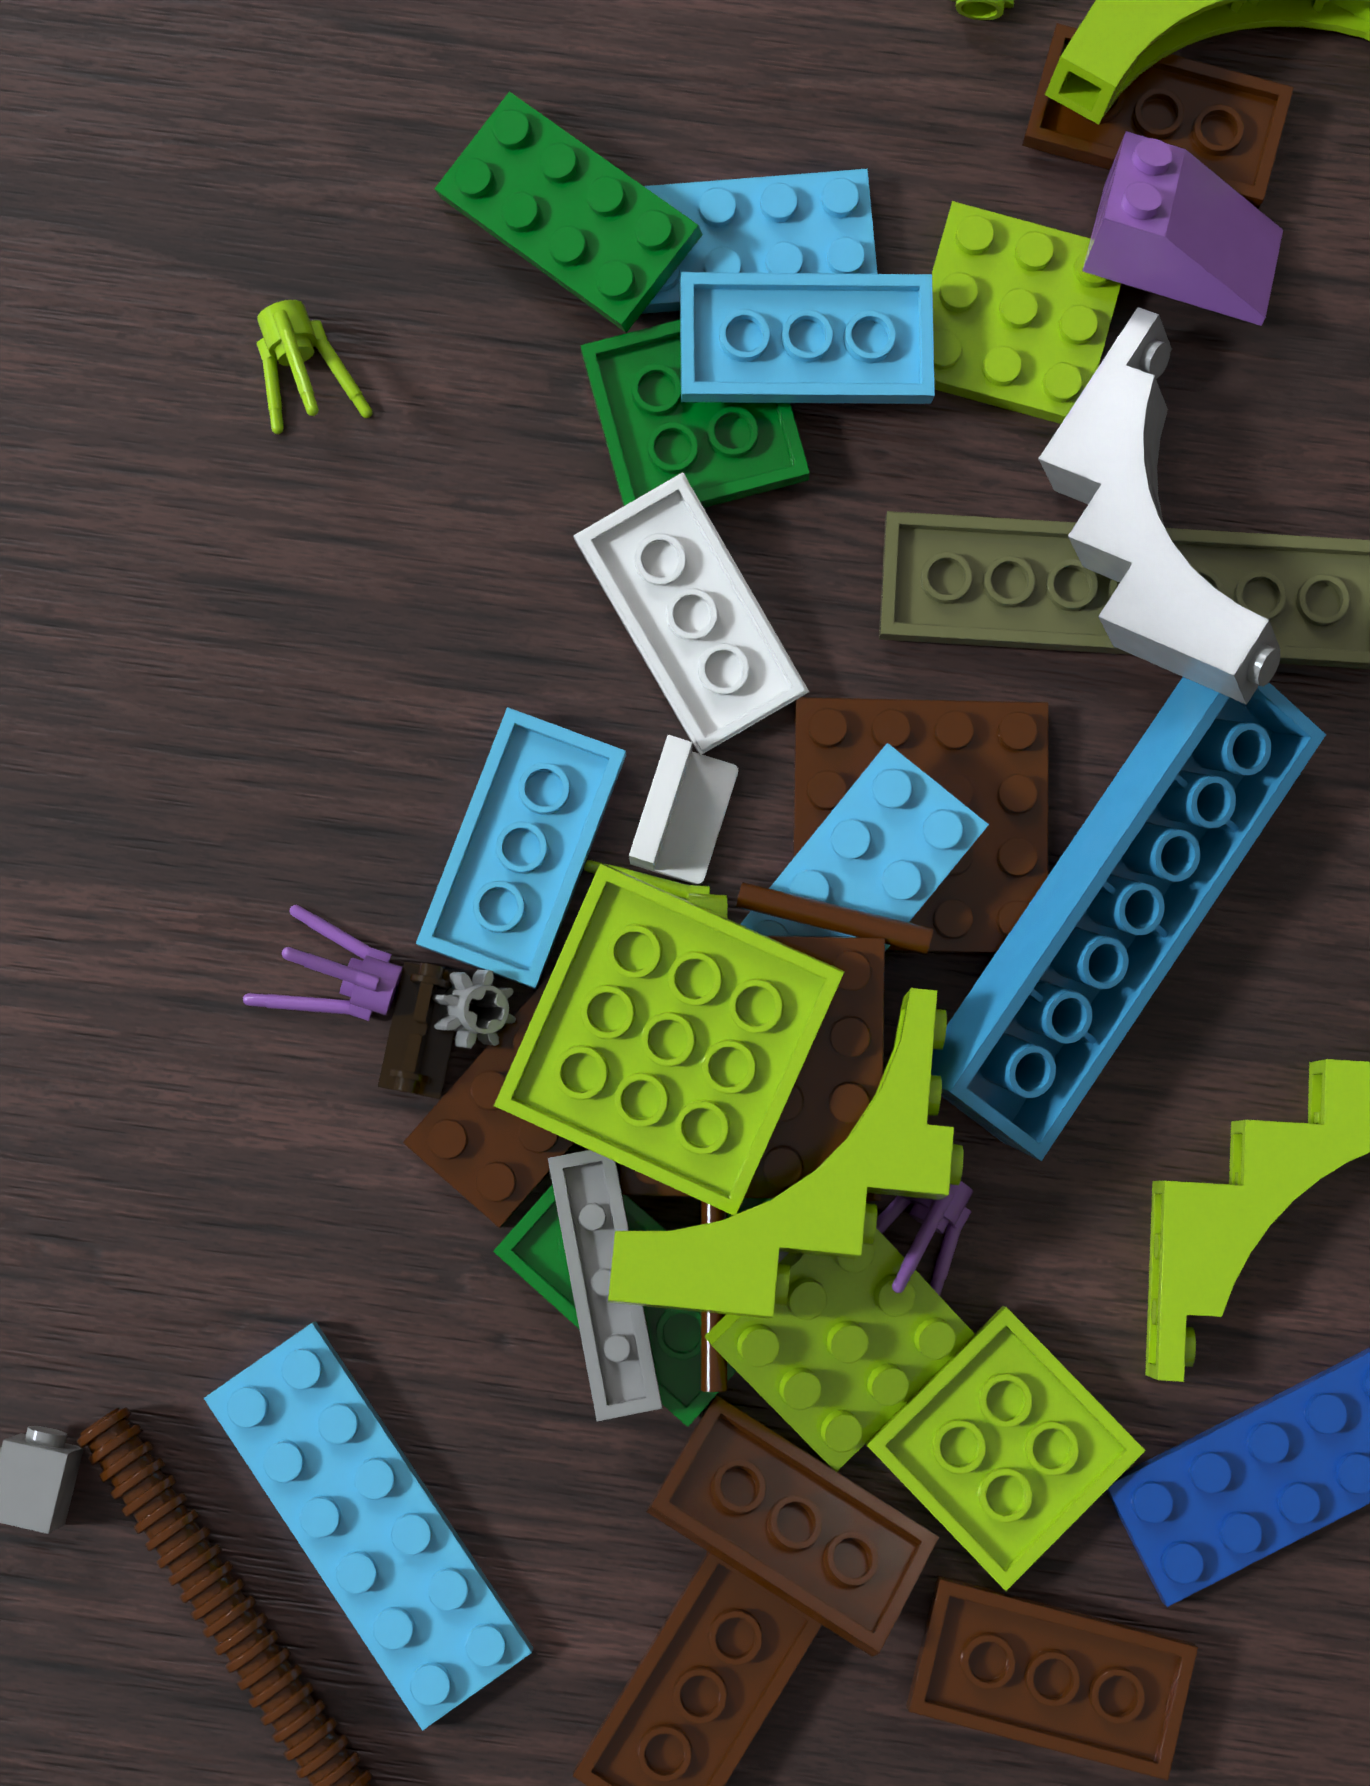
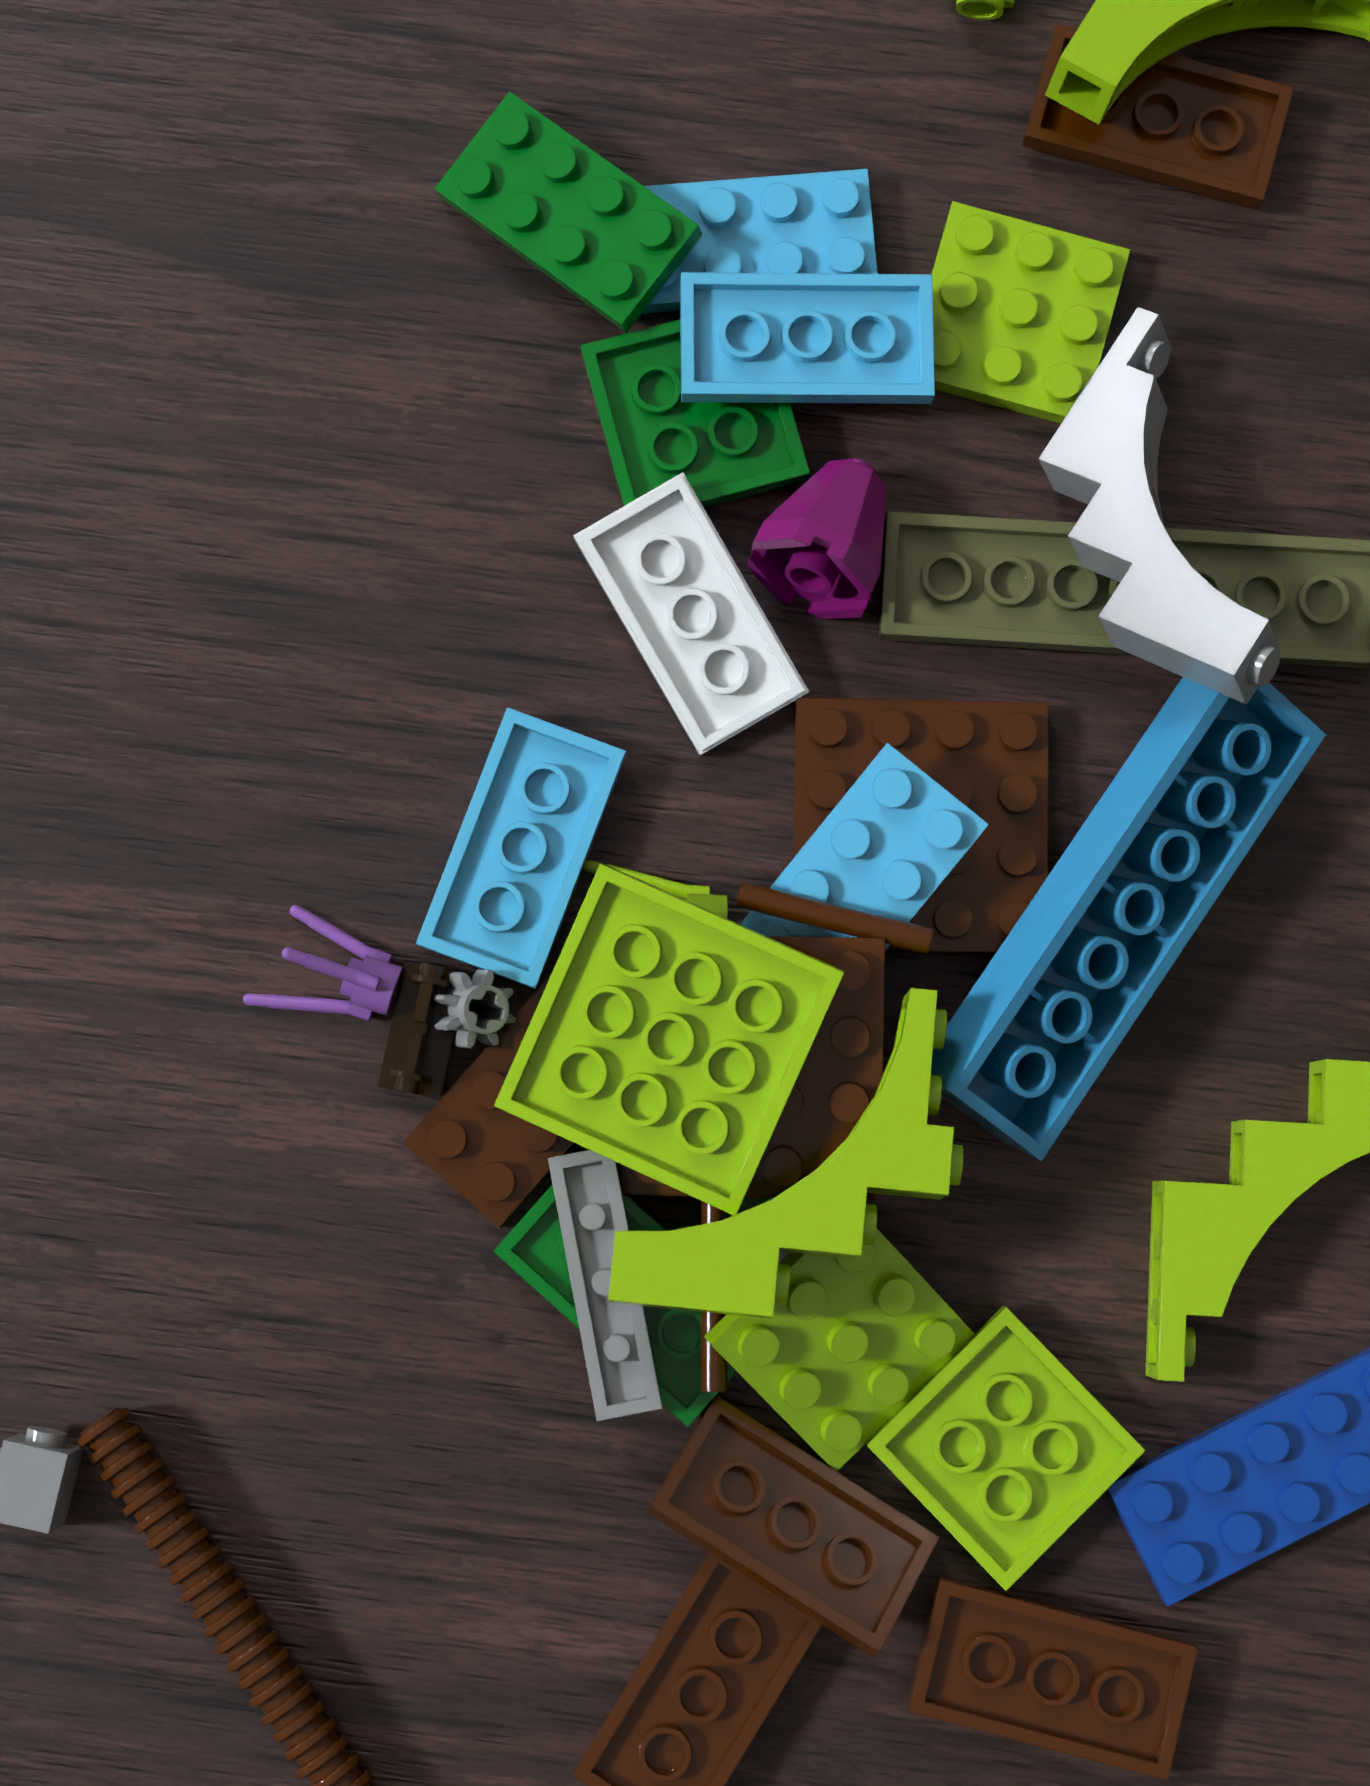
medium azure plate [204,1321,533,1731] -> none
lime plant [256,300,373,434] -> none
white panel [629,735,738,885] -> none
medium lavender plant [876,1181,973,1296] -> none
medium lavender slope [1082,131,1283,326] -> none
none -> magenta cone [747,458,887,619]

